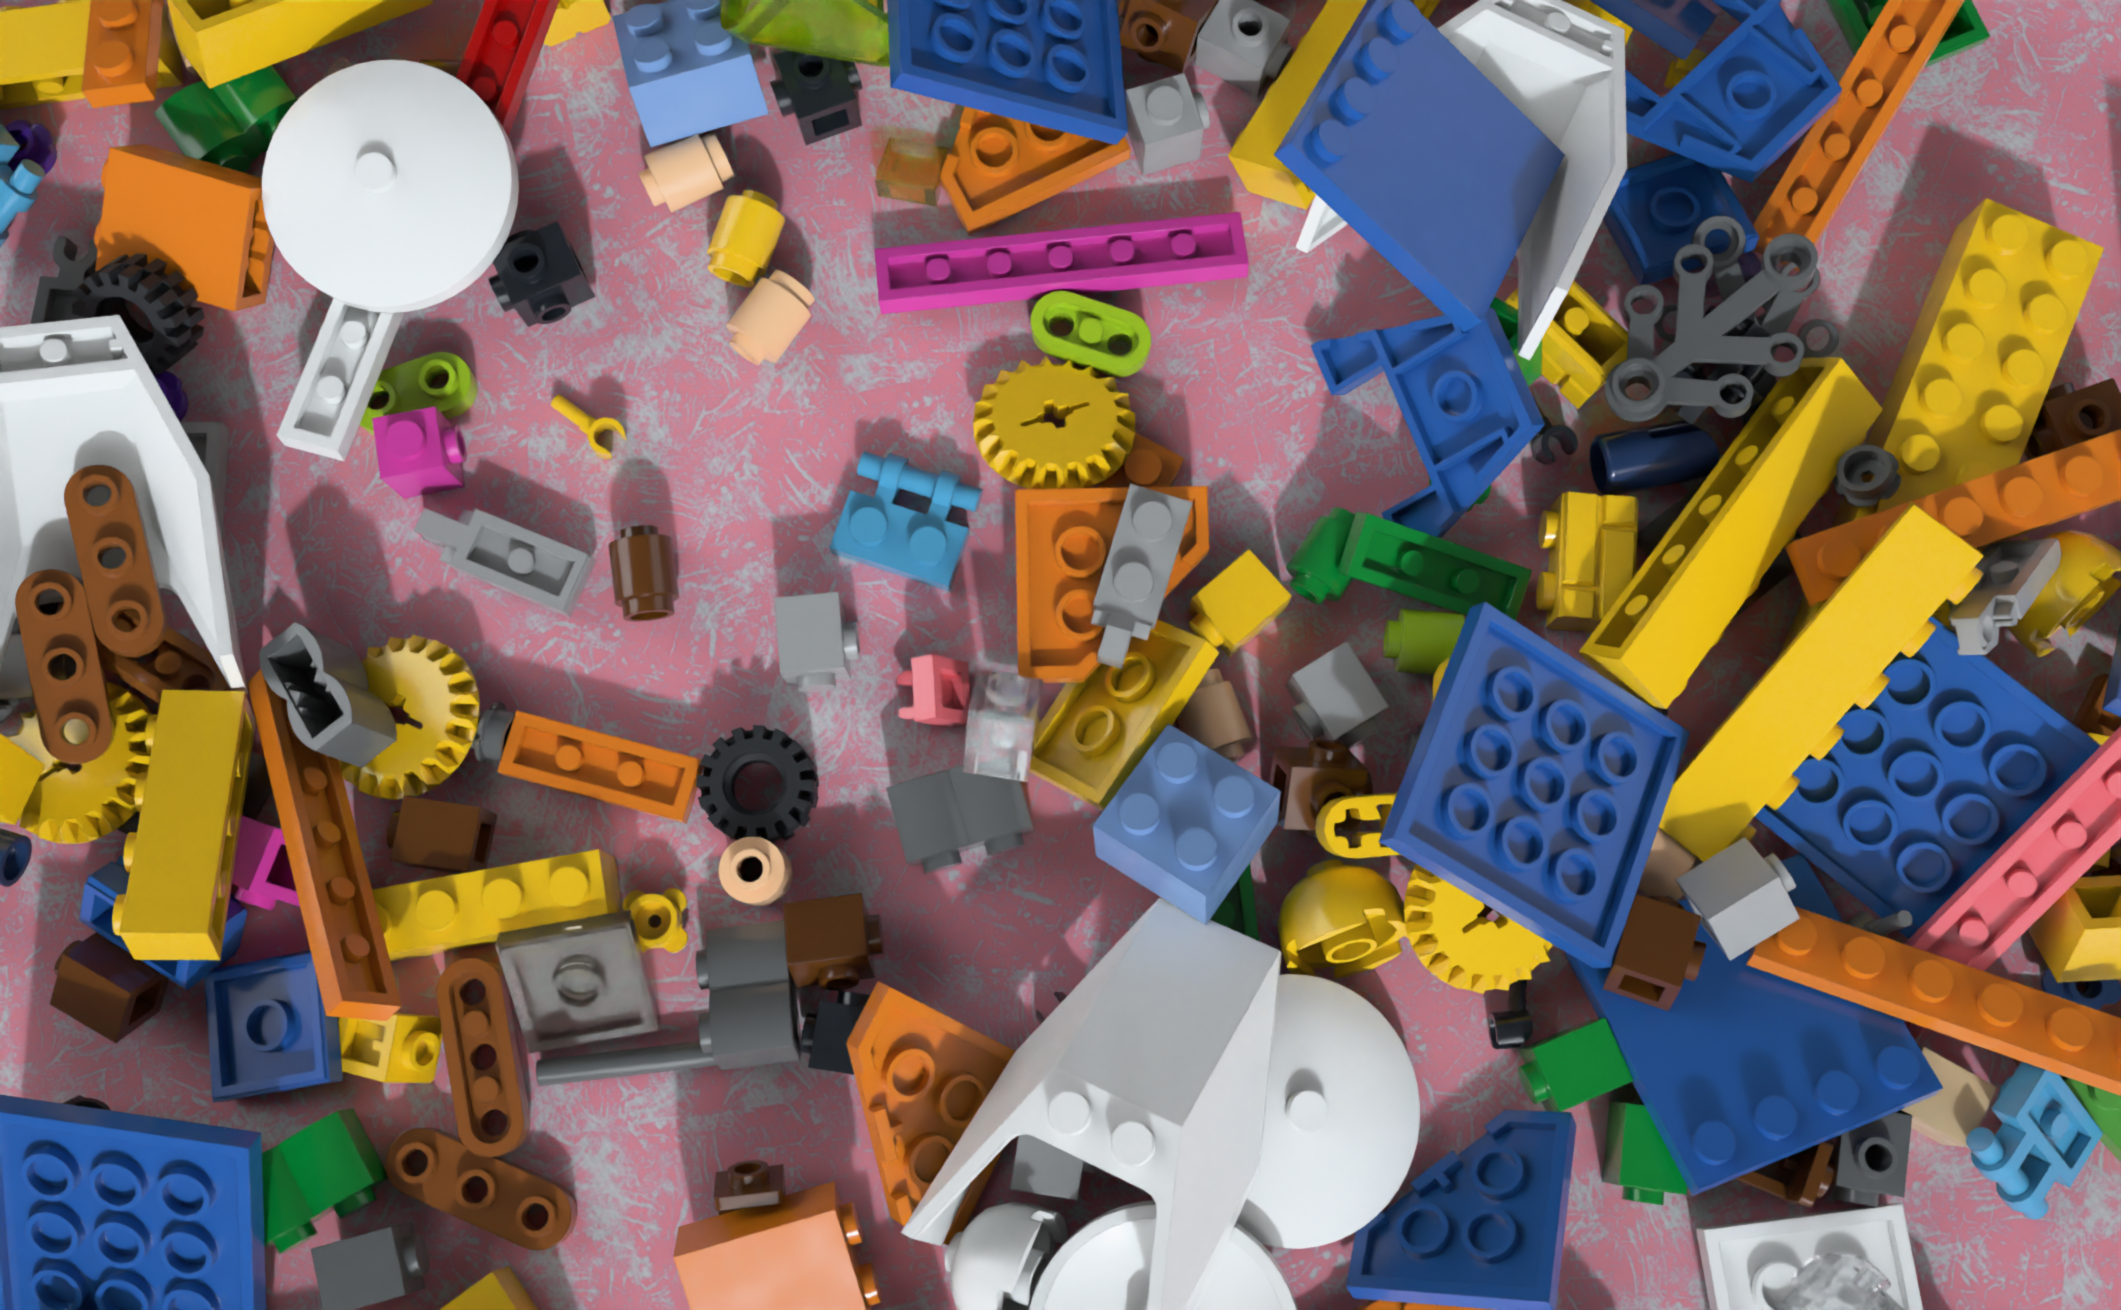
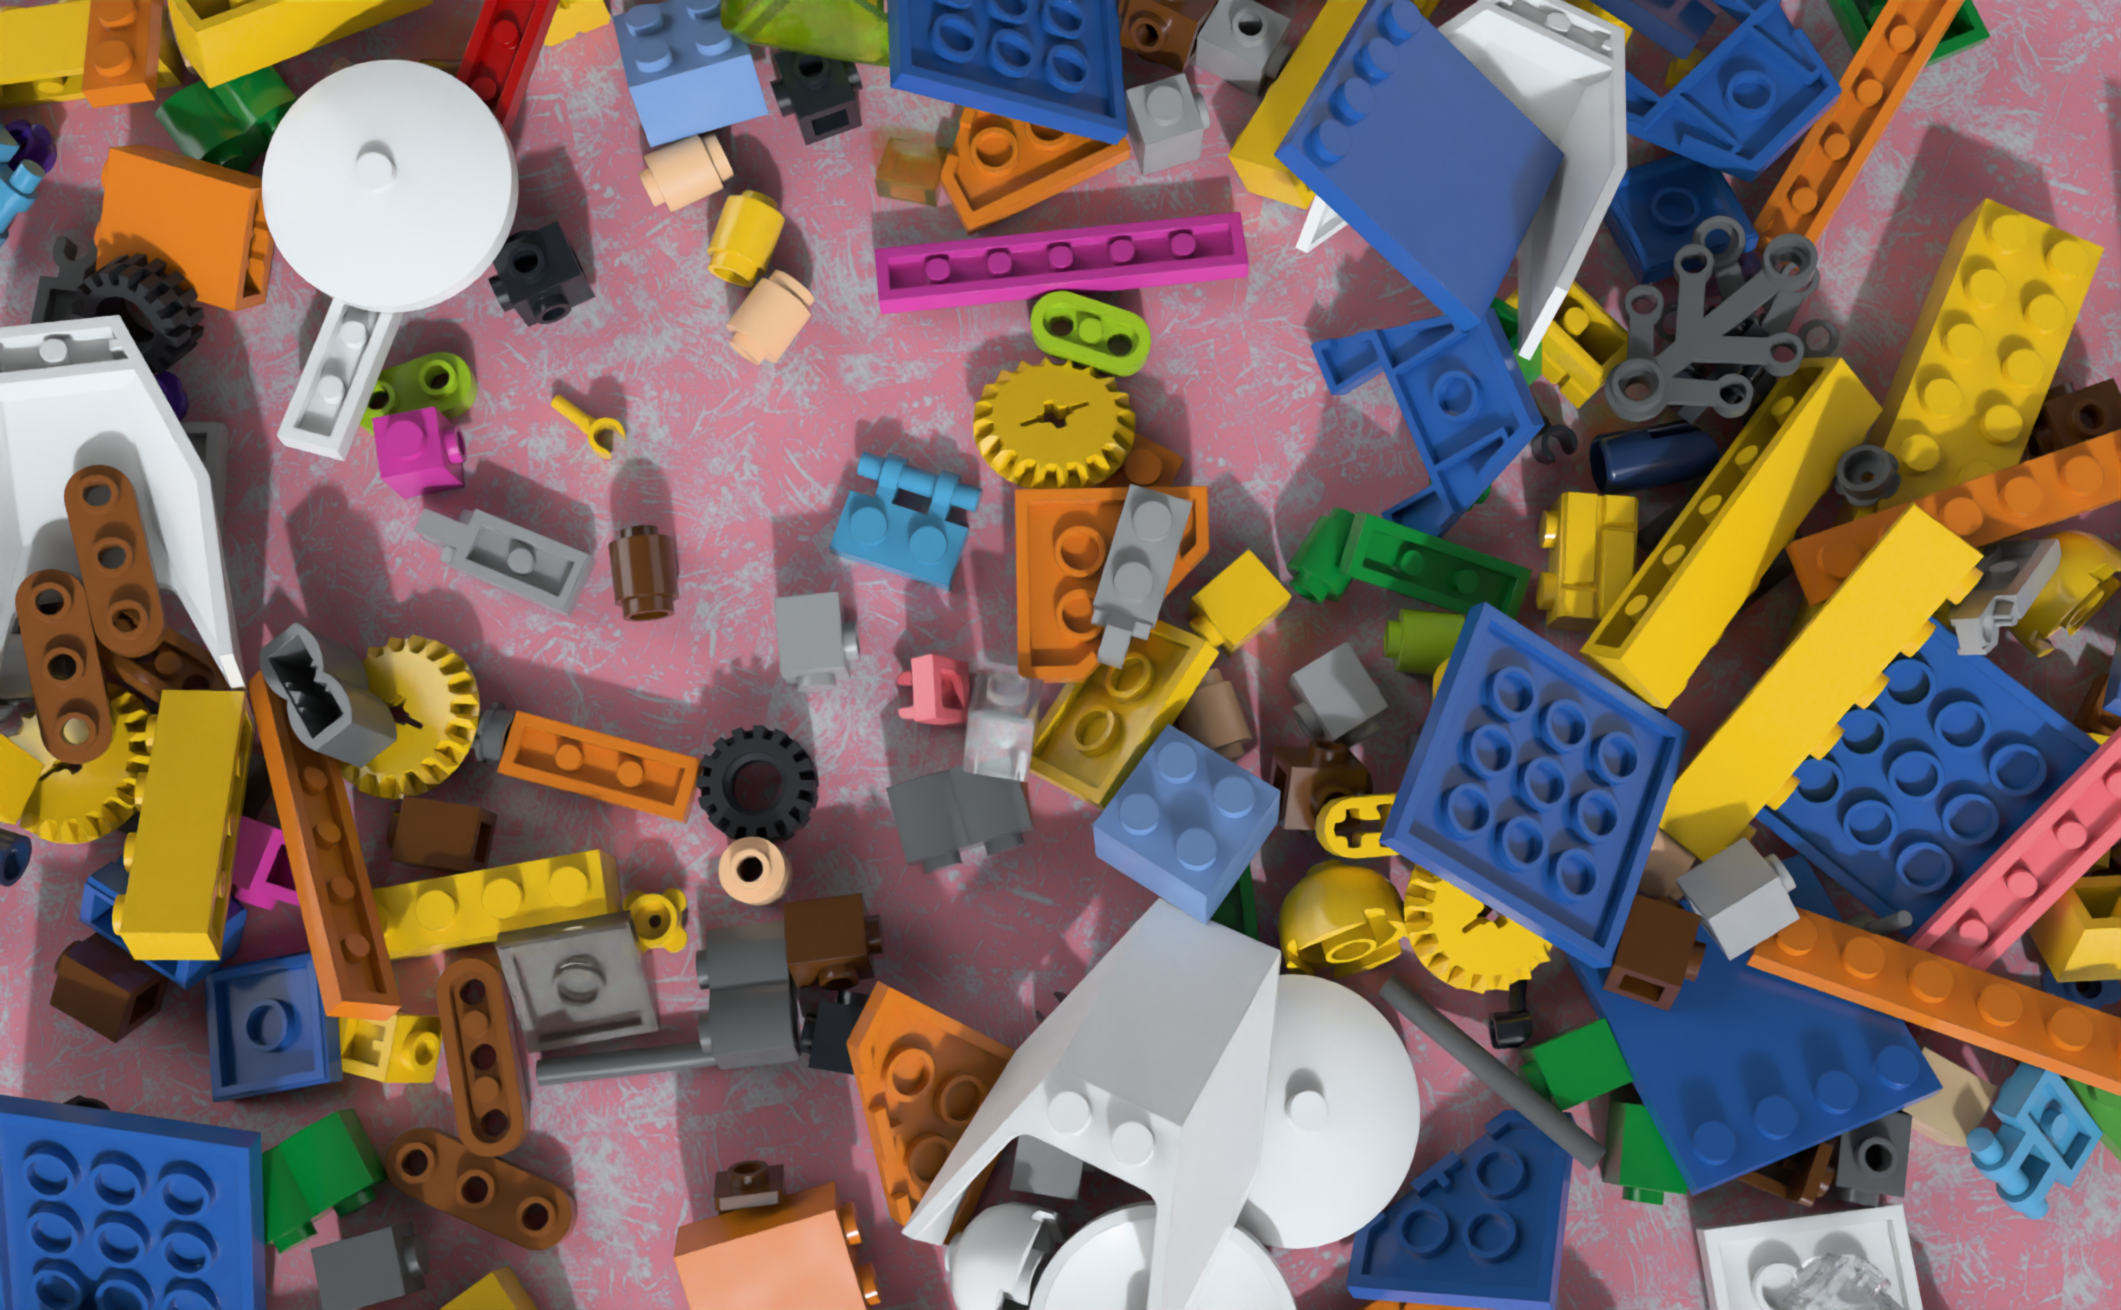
none -> dark grey bar [1378,975,1607,1171]

